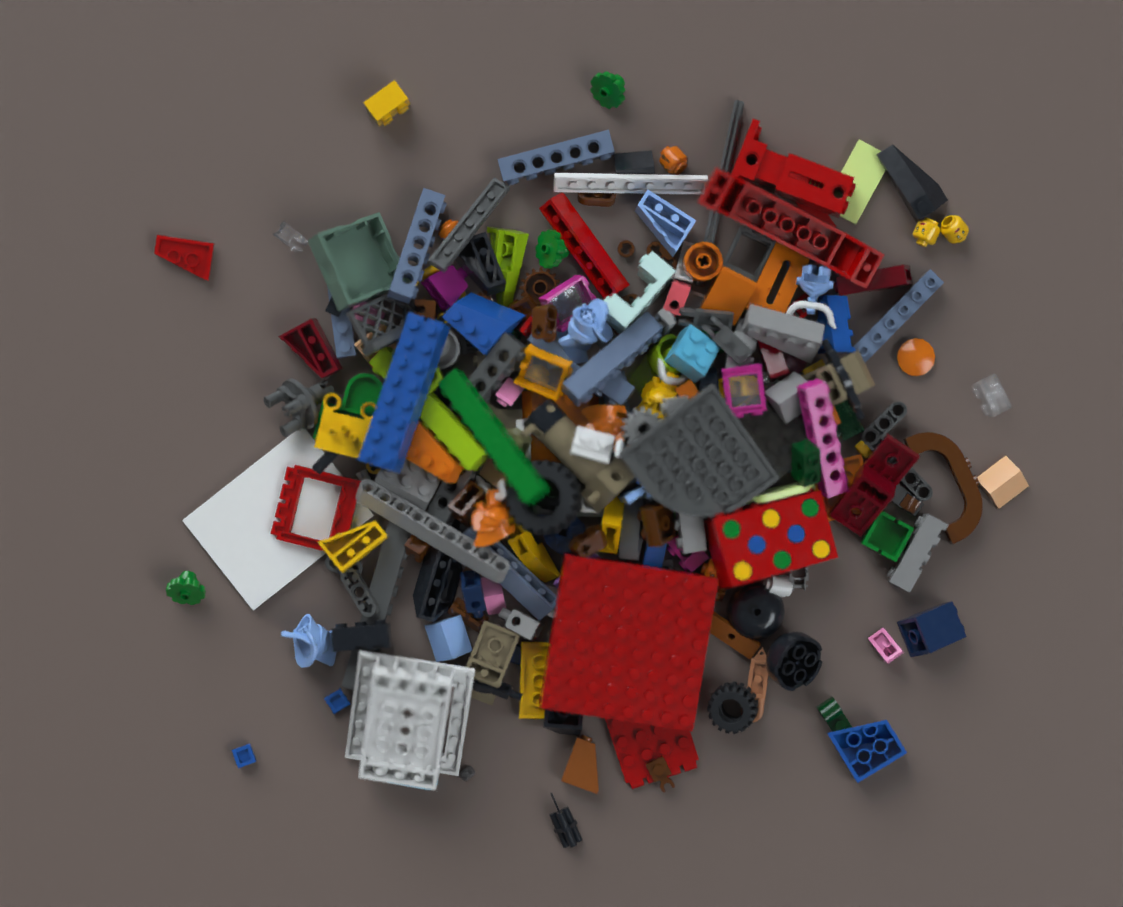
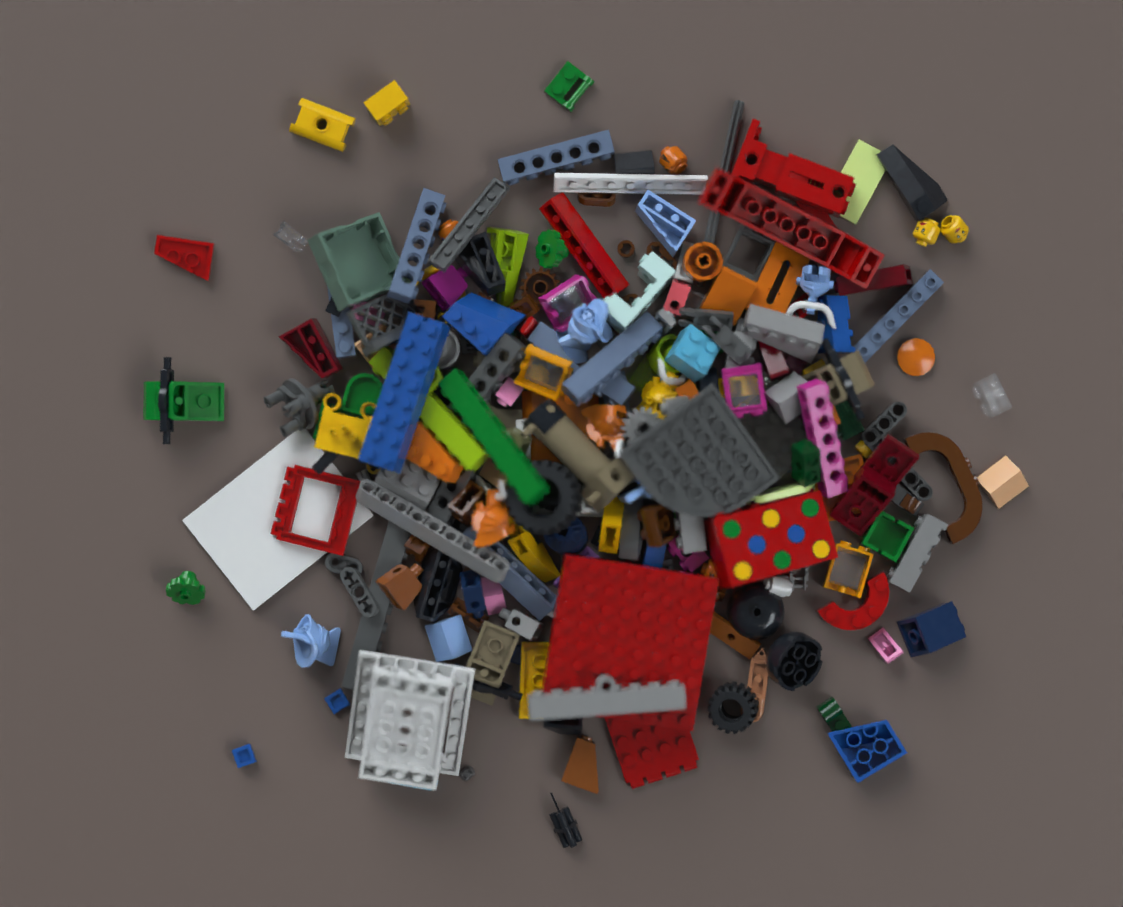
yellow wedge [318,521,388,574] -> none
black wedge [331,620,392,652] -> none
reddish brown piece [531,304,558,343] -> none
reddish brown piece [569,525,608,558] -> none
white plate [570,426,615,464] -> none
green plant [590,71,625,109] -> none
reddish brown plate [645,755,675,793] -> none
none -> green piece [143,357,224,444]
none -> yellow piece [289,98,356,152]
none -> dark orange torso [375,563,423,611]
none -> light grey hinge [527,674,686,721]
none -> green plate [544,61,595,112]
none -> red brick [815,572,889,630]
none -> window [822,540,874,598]

